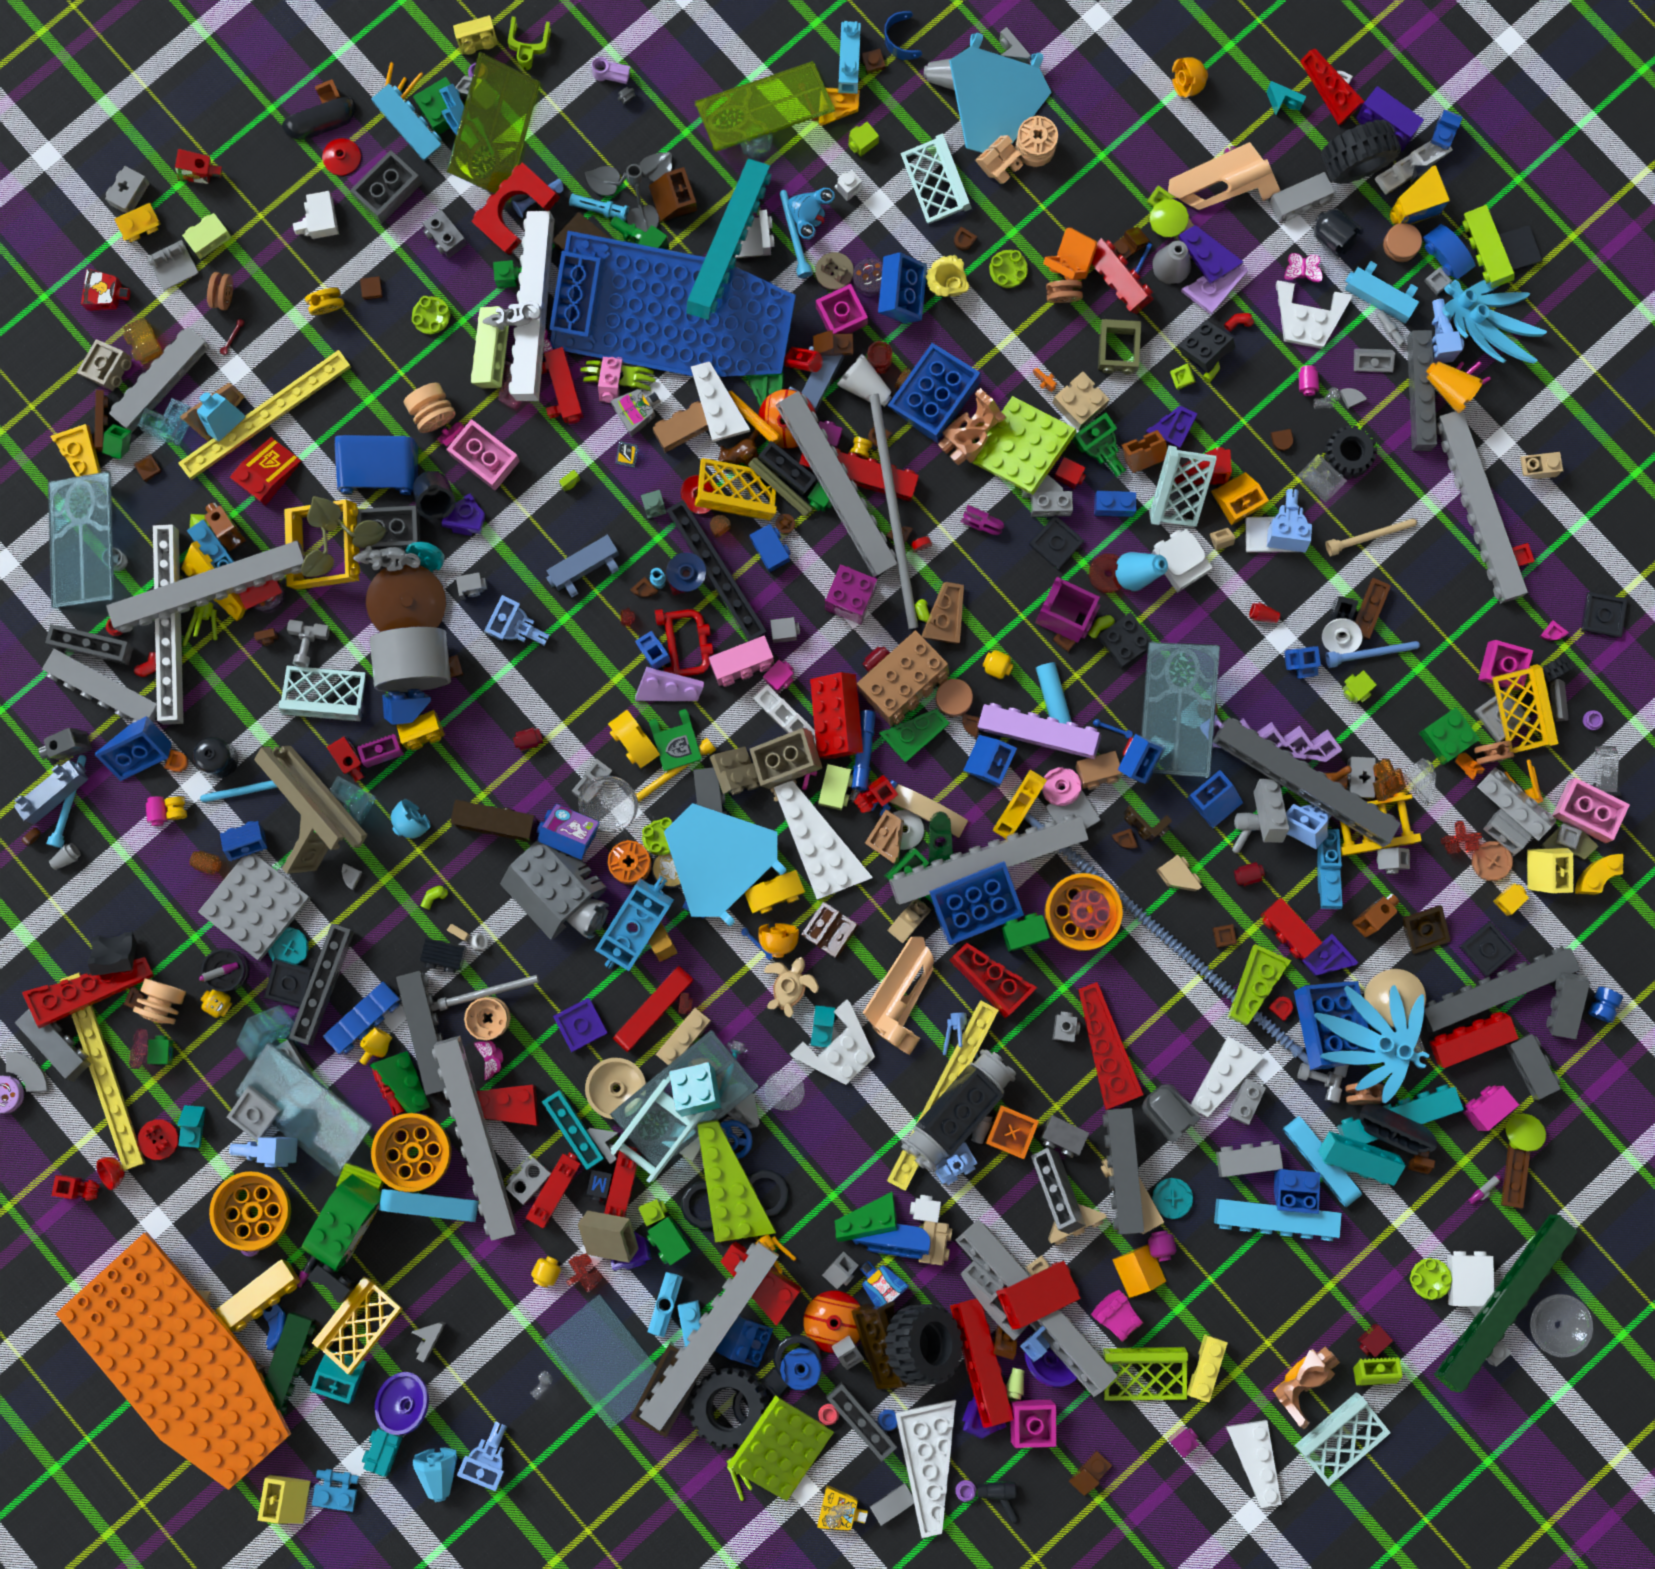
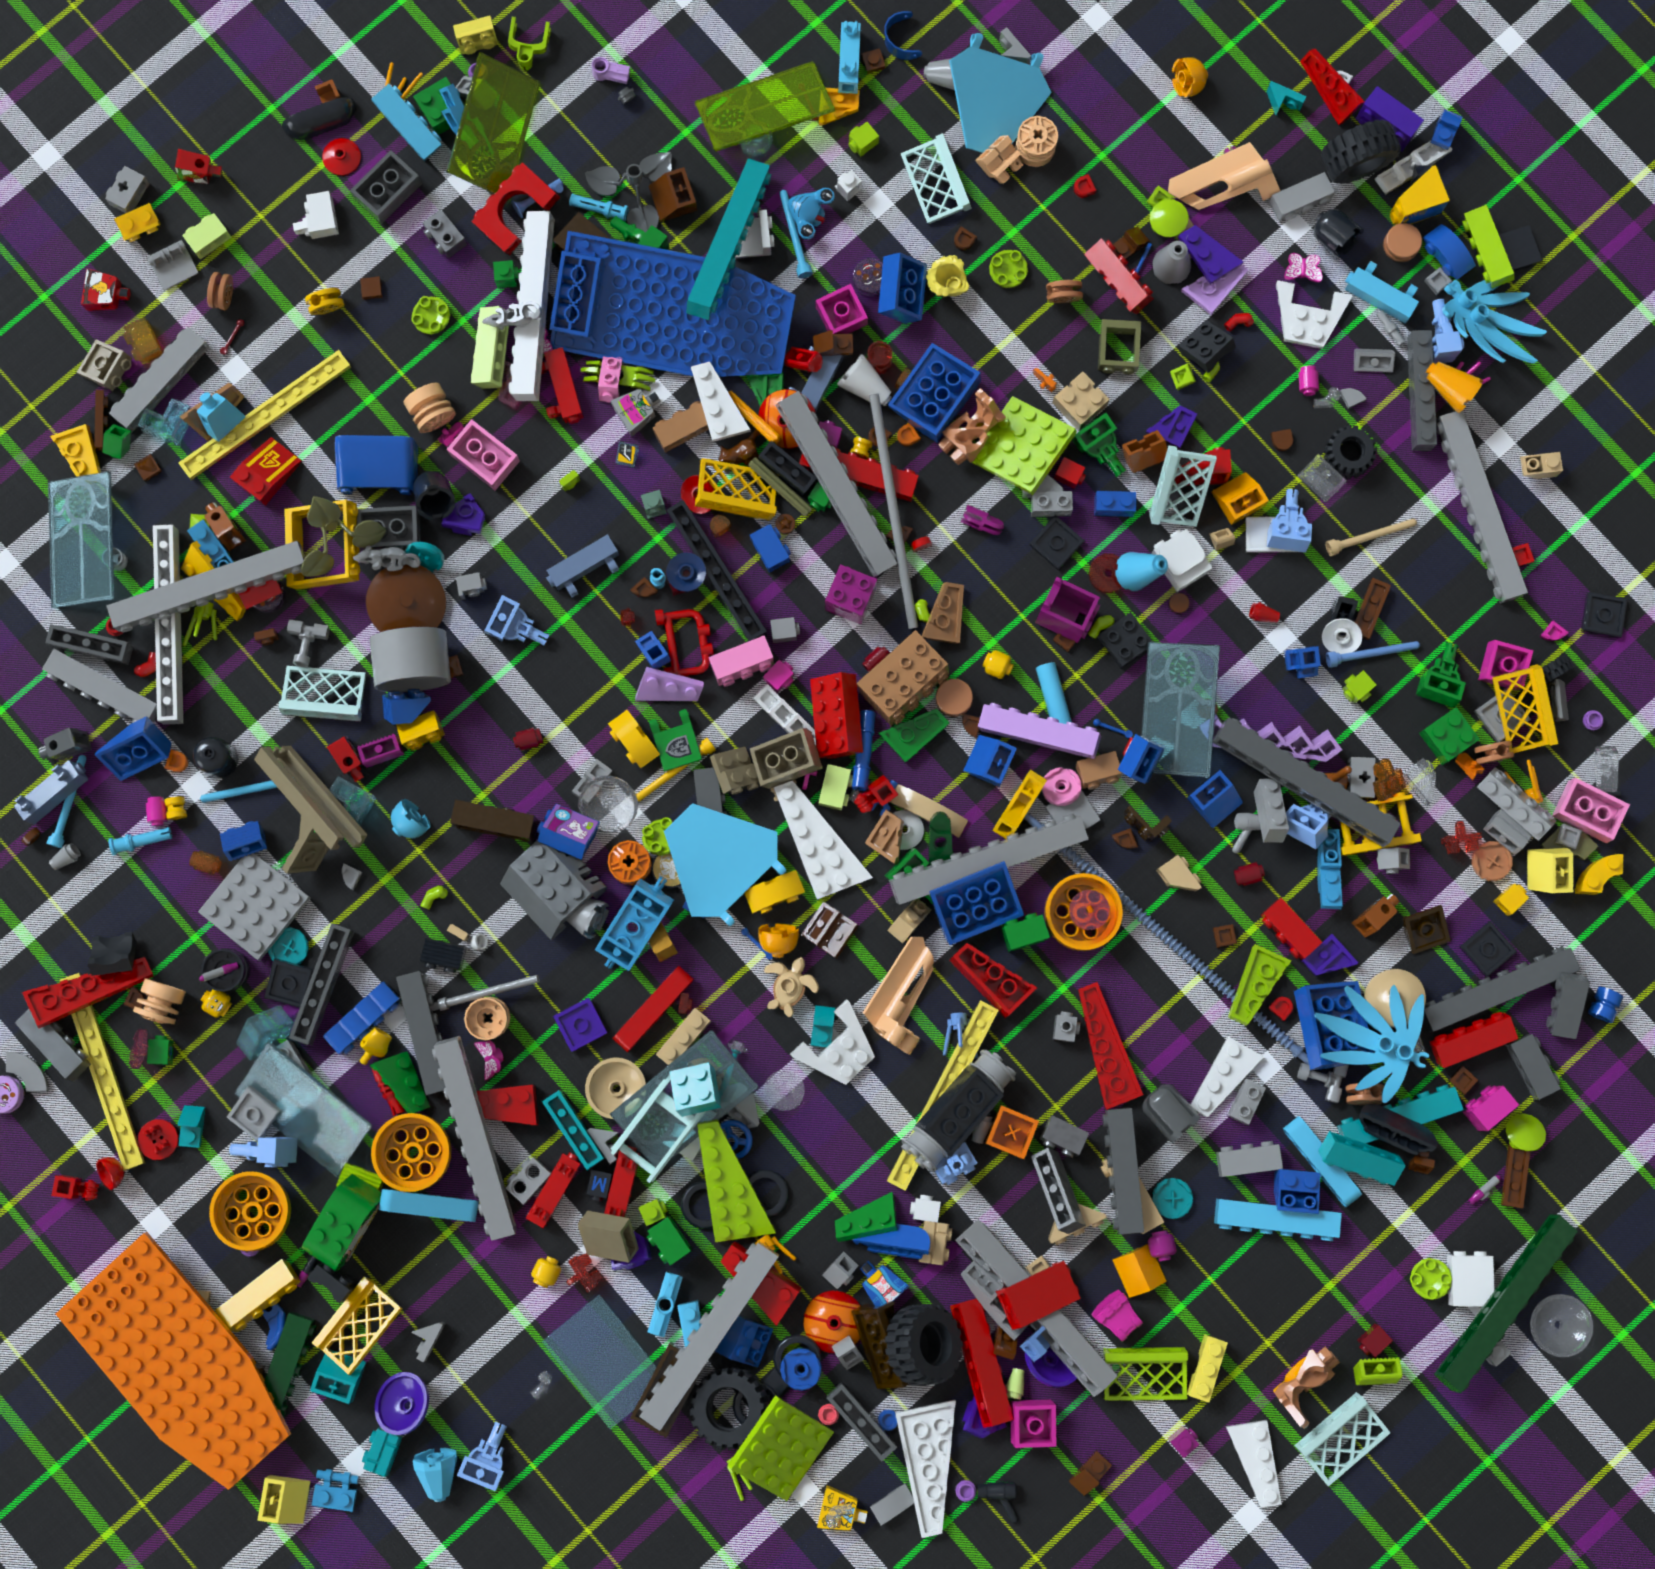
dark tan plate [815,252,853,291] -> none
orange bracket [1043,228,1098,280] -> none
none -> medium azure pin [108,827,172,856]
none -> orange tile [897,423,920,446]
none -> red tile [1074,174,1097,198]
none -> reddish brown tile [1169,593,1189,614]
none -> green brick [1416,642,1466,708]
none -> reddish brown tile [1448,1066,1478,1095]

